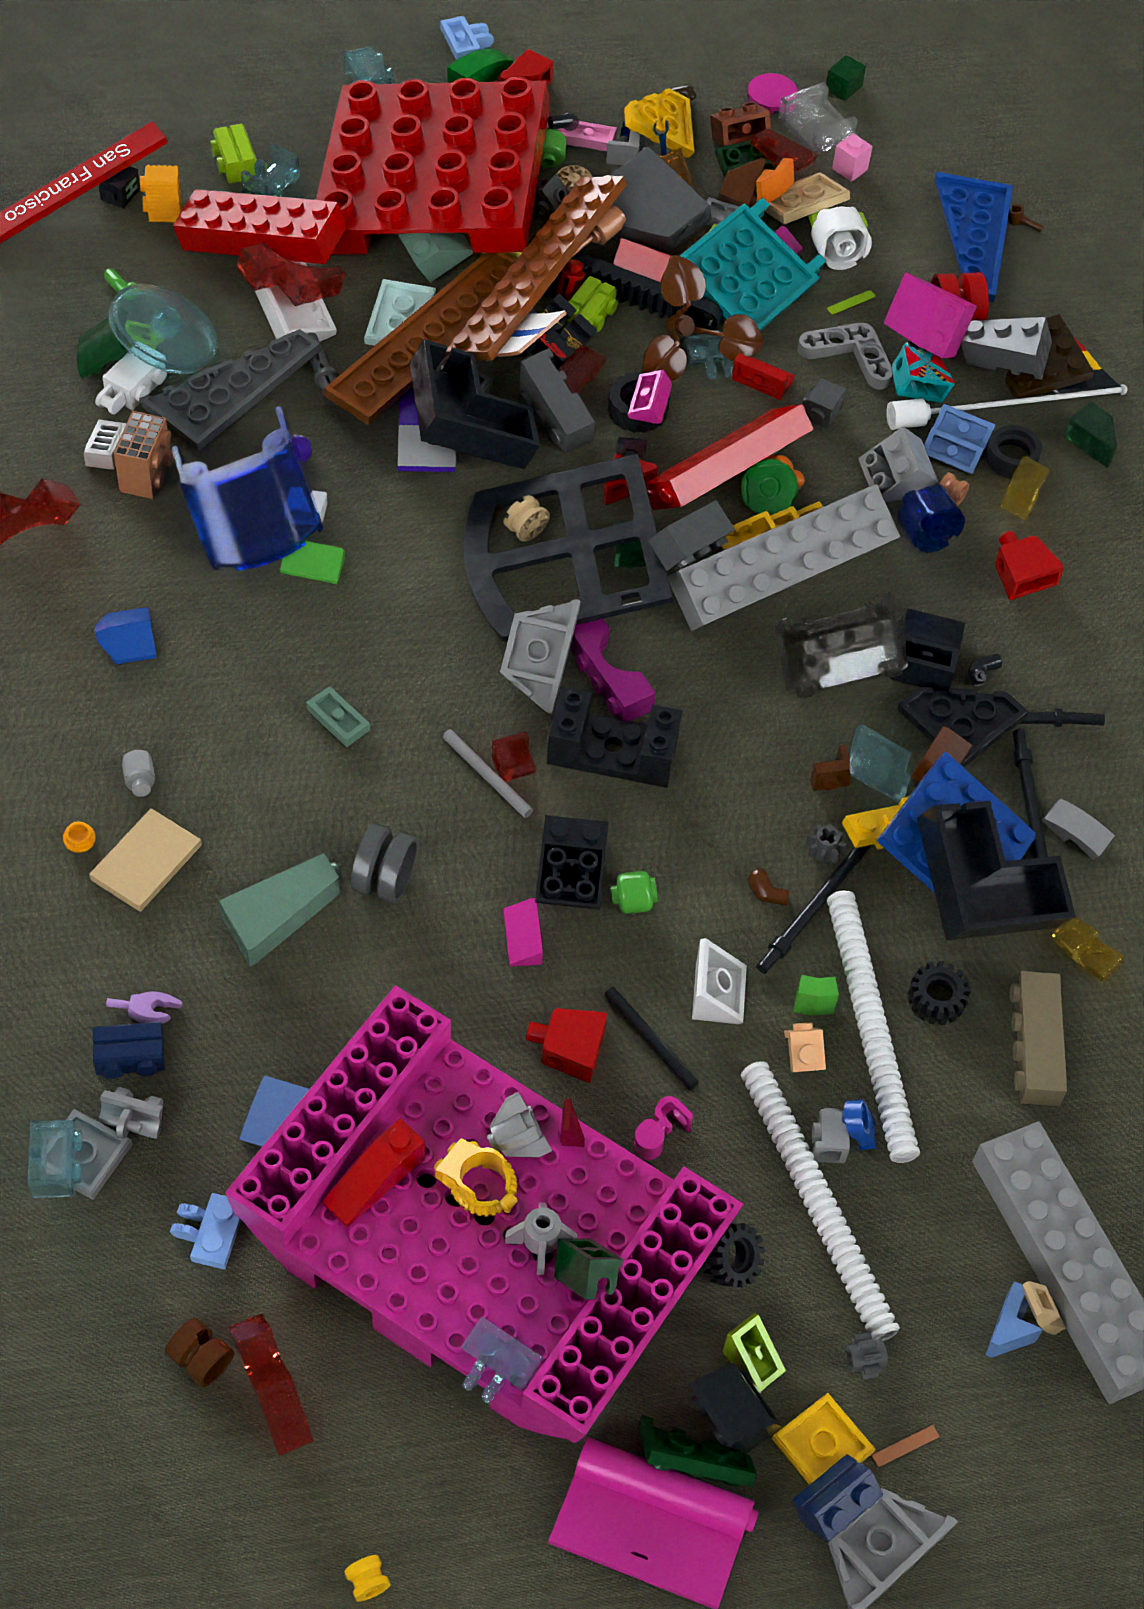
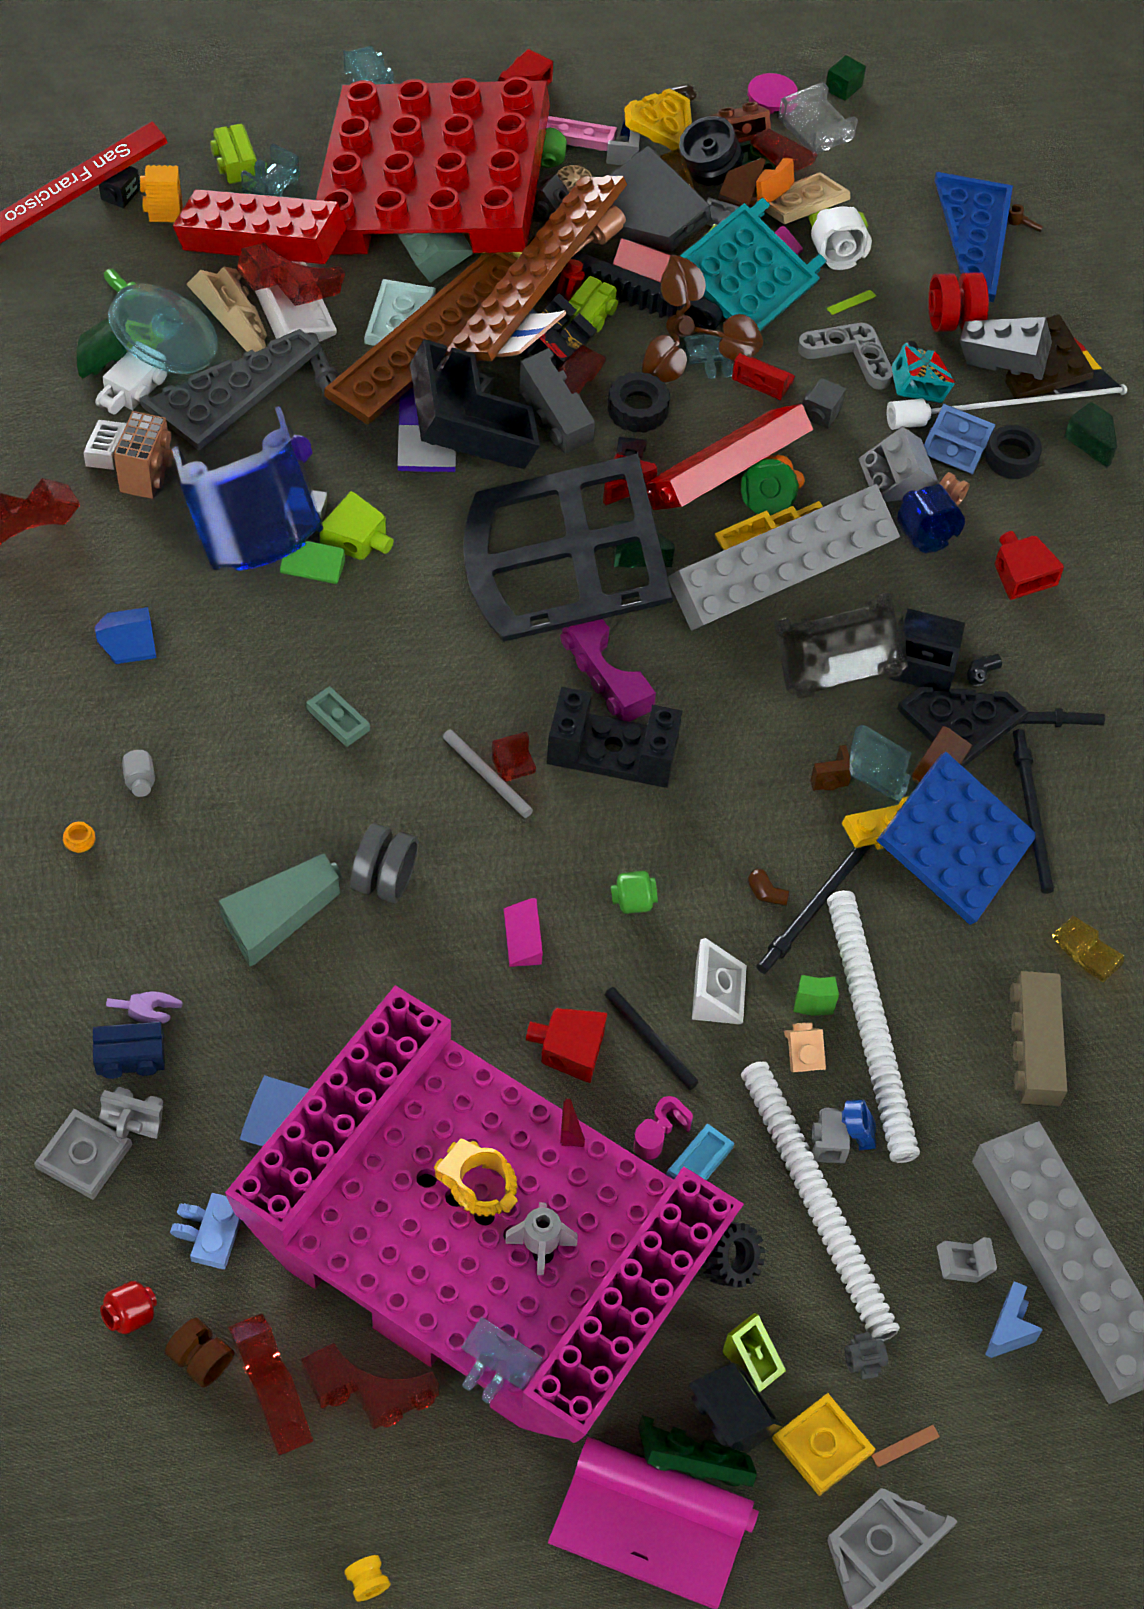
clear light blue window [28,1120,83,1198] -> none
tan tile [89,808,202,912] -> none
red slope [323,1118,425,1227] -> none
light blue hinge [440,16,494,60] -> none
green slope [447,48,514,83] -> none
light grey brick [487,1092,552,1157] -> none
light grey wing [500,599,581,715] -> none
tan wheel [504,495,550,542] -> none
black slope [535,815,609,910] -> none
black arm [548,112,579,131] -> none
dark green hinge [554,1238,623,1299] -> none
dark pink slope [627,370,672,424] -> none
dark grey wedge [648,500,735,571] -> none
hand [653,120,670,156] -> none
dark blue brick [792,1454,883,1542] -> none
dark grey gear [806,824,846,864] -> none
bright pink brick [832,133,873,182] -> none
dark pink slope [884,272,977,358] -> none
black tyre [908,961,970,1025] -> none
black piece [917,801,1076,941] -> none
clear yellow slope [1000,456,1050,520] -> none
tan slope [1023,1281,1066,1335] -> none
light grey slope [1042,799,1115,860] -> none
none -> red head [100,1281,157,1335]
none -> tan wedge [186,266,267,352]
none -> clear red arch [301,1343,439,1429]
none -> lime torso [319,491,394,560]
none -> medium azure tile [666,1123,735,1180]
none -> black wheel [679,116,744,186]
none -> light grey bracket [937,1237,997,1283]

